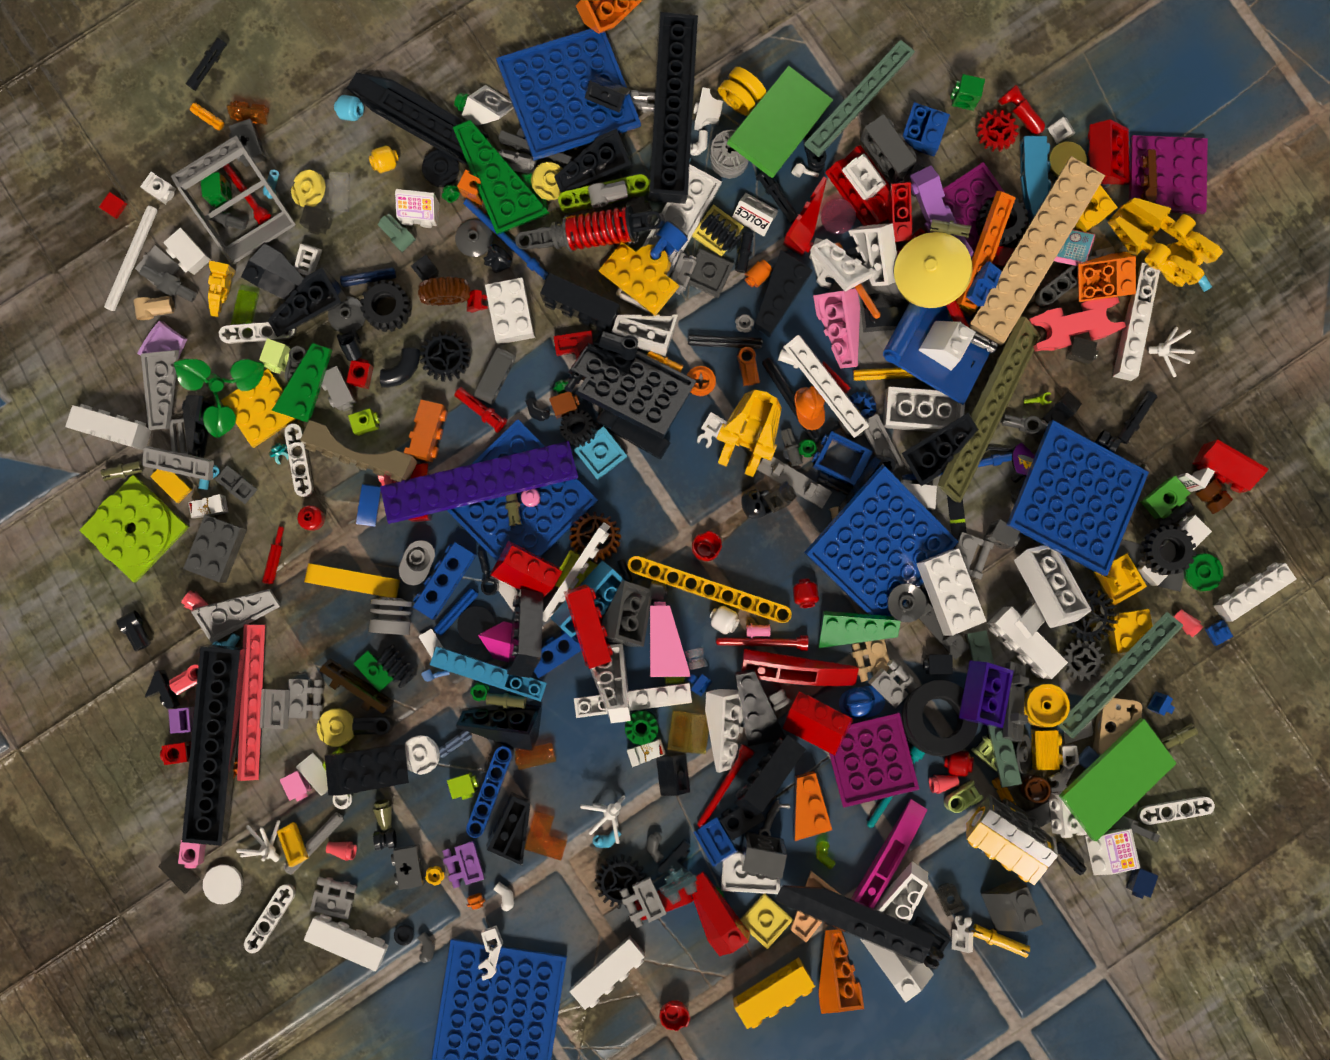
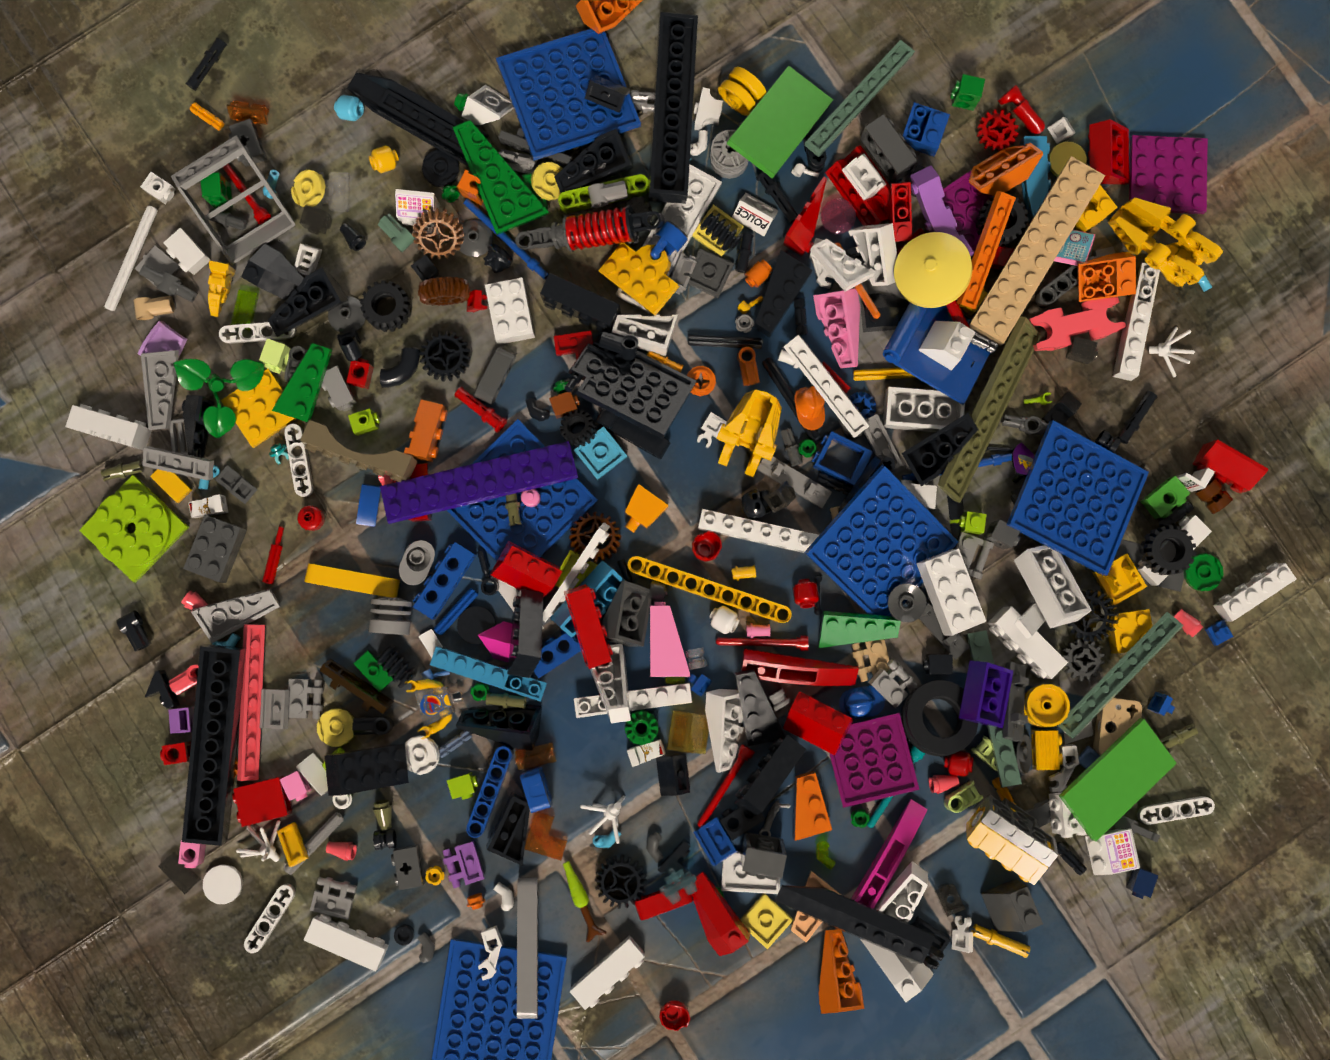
red tile [99,192,127,219] -> none
dark blue axle [340,267,396,287] -> none
light grey plate [620,877,667,928] -> none
yellow brick [733,957,815,1029] -> none
olive pin [930,219,971,238] -> none
blue slope [966,261,1002,307] -> none
reddish brown wheel [1019,775,1051,803] -> none
reddish brown hinge [1140,149,1157,203] -> none
none -> red brick [232,775,292,827]
none -> black cone [340,223,366,251]
none -> torso [405,679,463,740]
none -> medium nougat gear [412,208,465,259]
none -> light grey beam [517,877,538,1019]
none -> blue axle [520,766,553,813]
none -> lime piece [563,861,607,942]
none -> light orange torso [625,484,669,533]
none -> white brick [698,509,819,553]
none -> yellow pin [731,565,756,581]
none -> yellow hand [737,296,763,314]
none -> black axle [794,298,808,336]
none -> black hinge [814,575,822,615]
none -> green plate [851,809,870,828]
none -> lime brick [959,511,987,535]
none -> orange wedge [969,143,1043,196]

